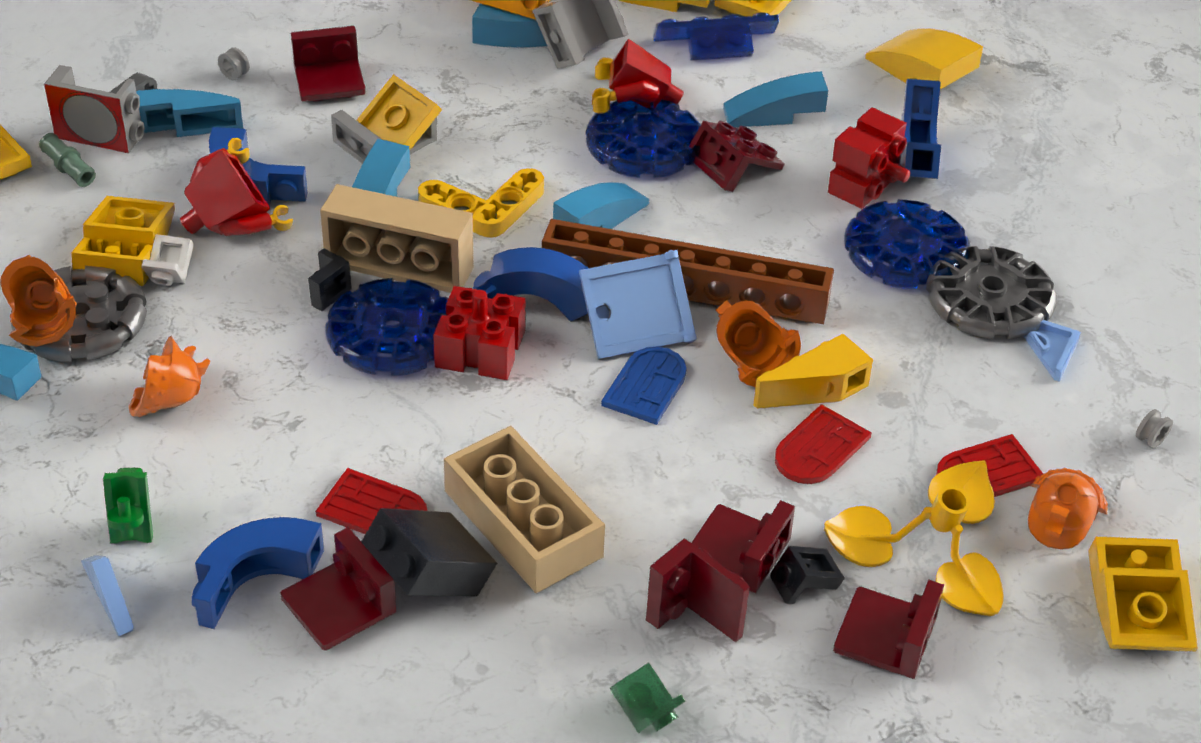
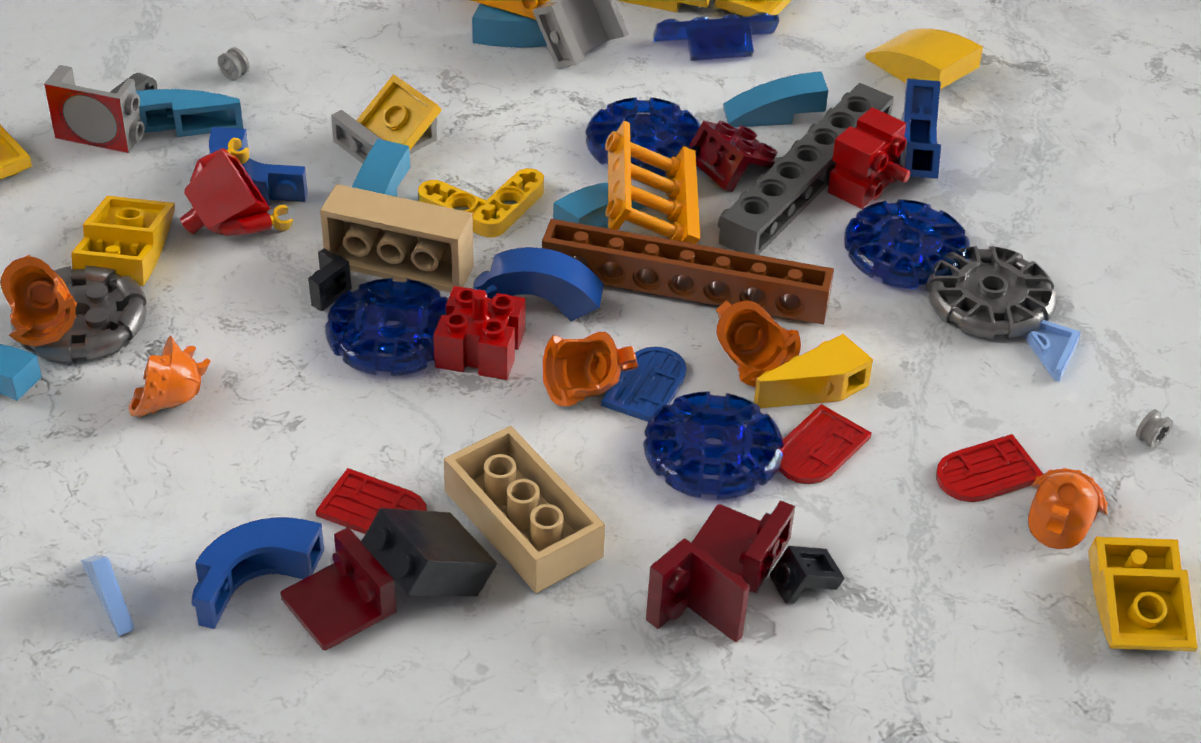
sand green pin [39,133,96,187] -> none
green hips [103,467,153,543] -> none
white bracket [141,234,194,286] -> none
dark red bracket [290,26,366,102] -> none
light blue container [579,250,697,359] -> none
red torso [592,39,684,113] -> none
clear green bracket [609,663,686,733] -> none
yellow plant [824,461,1003,616] -> none
dark red bracket [833,579,945,679] -> none
none -> orange helmet [542,332,638,407]
none -> light orange fence [605,121,700,244]
none -> clear blue plate [643,391,784,500]
none -> dark grey brick [718,83,894,255]

